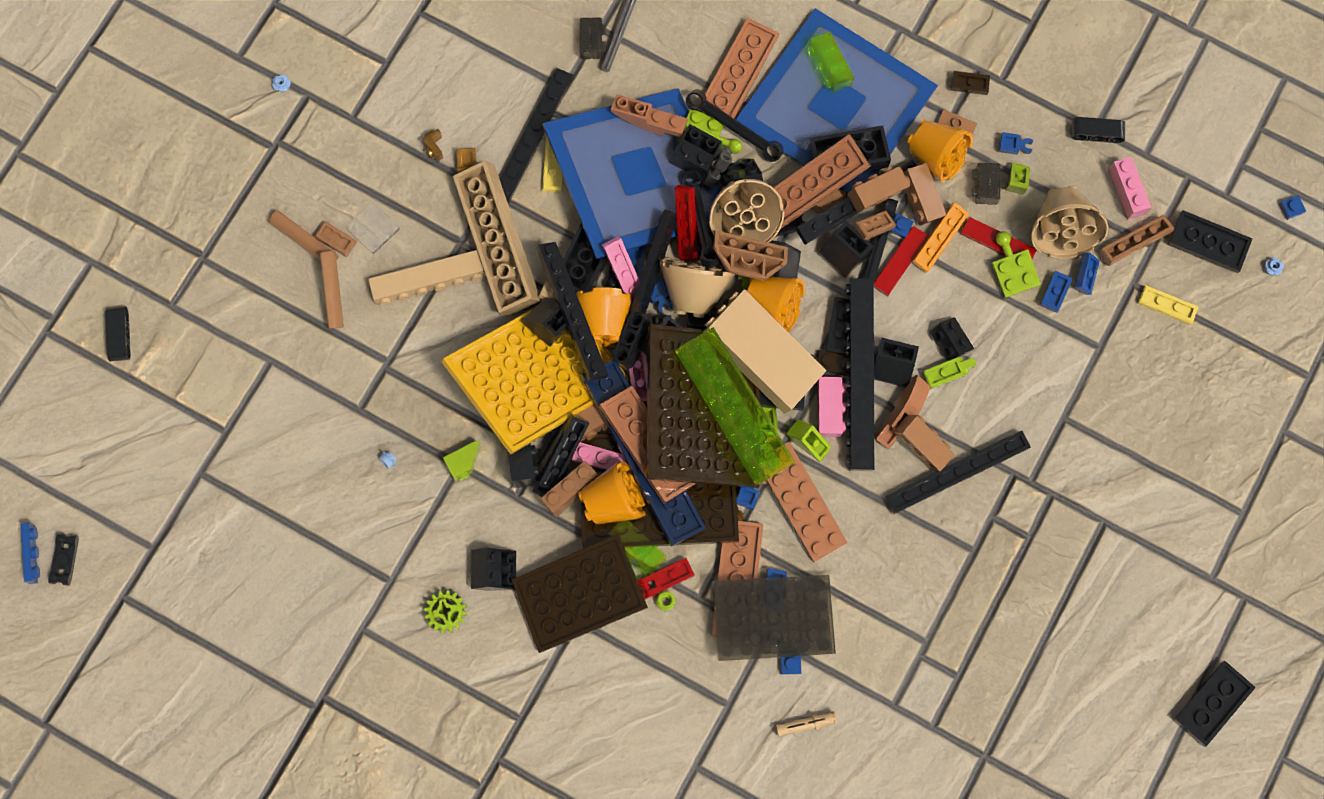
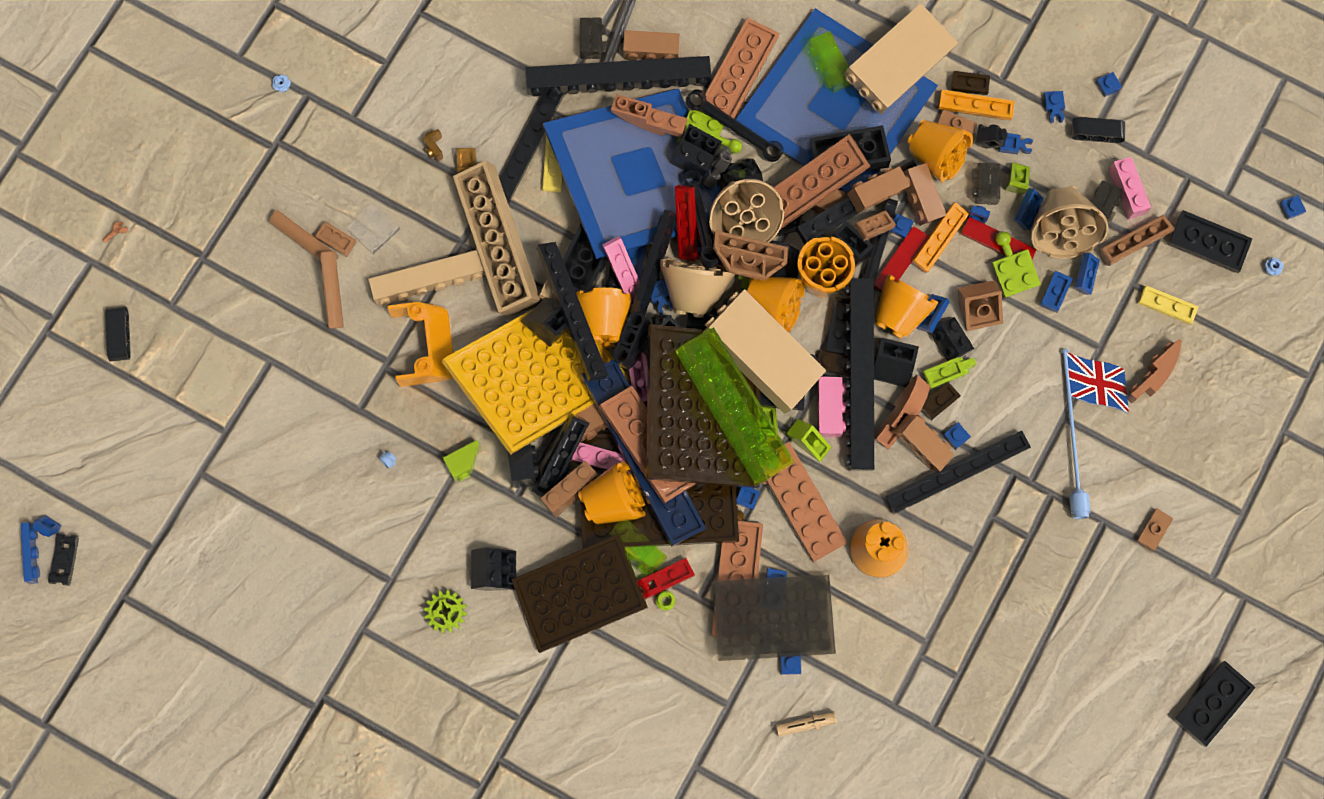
none -> blue plate [32,516,62,537]
none -> nougat hand [102,222,128,243]
none -> light orange windscreen [388,302,453,387]
none -> black brick [525,56,712,96]
none -> medium nougat brick [623,30,680,60]
none -> light orange cone [797,237,855,298]
none -> tan brick [843,3,958,115]
none -> light orange cone [850,519,909,578]
none -> light orange cone [874,274,938,339]
none -> blue plate [917,294,950,333]
none -> dark brown plate [921,381,961,421]
none -> light orange plate [938,90,1015,121]
none -> blue plate [943,422,971,450]
none -> medium nougat slope [958,280,1003,331]
none -> blue plate [967,205,991,224]
none -> black brick [976,124,1007,149]
none -> blue plate [1014,188,1043,230]
none -> blue plate [1043,91,1065,124]
none -> flag [1061,349,1129,519]
none -> clear smoke brick [1091,181,1123,223]
none -> blue plate [1096,72,1122,97]
none -> nougat slope [1127,339,1182,403]
none -> medium nougat plate [1136,508,1174,551]

